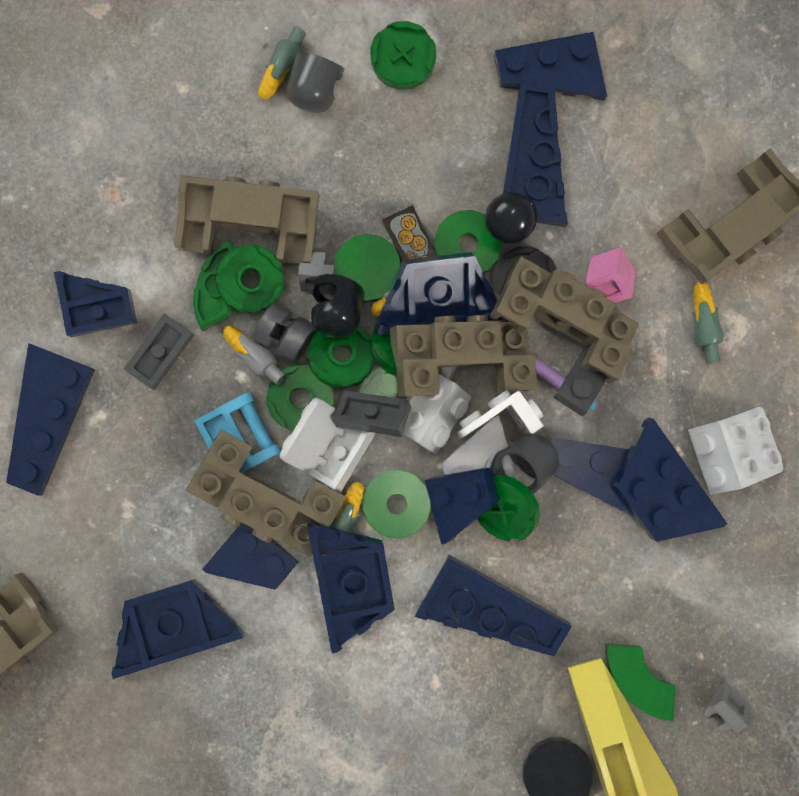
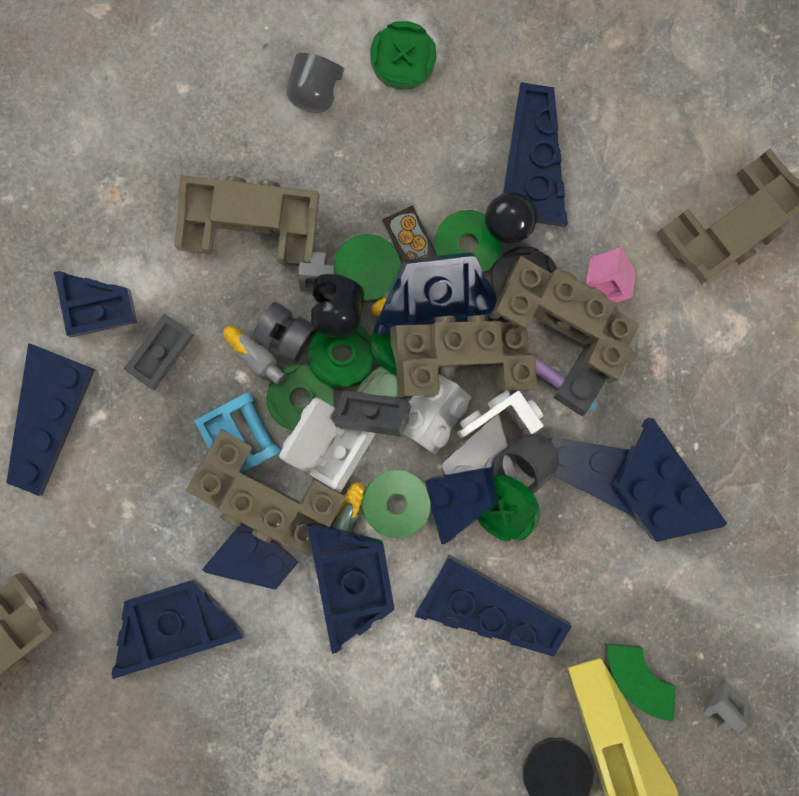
green tile [193,239,247,331] -> none
green tile [215,244,284,313] -> none
sand green piece [258,26,306,100] -> none
dark blue wing [494,32,607,100] -> none
white bracket [688,407,783,495] -> none
sand green piece [692,282,723,363] -> none

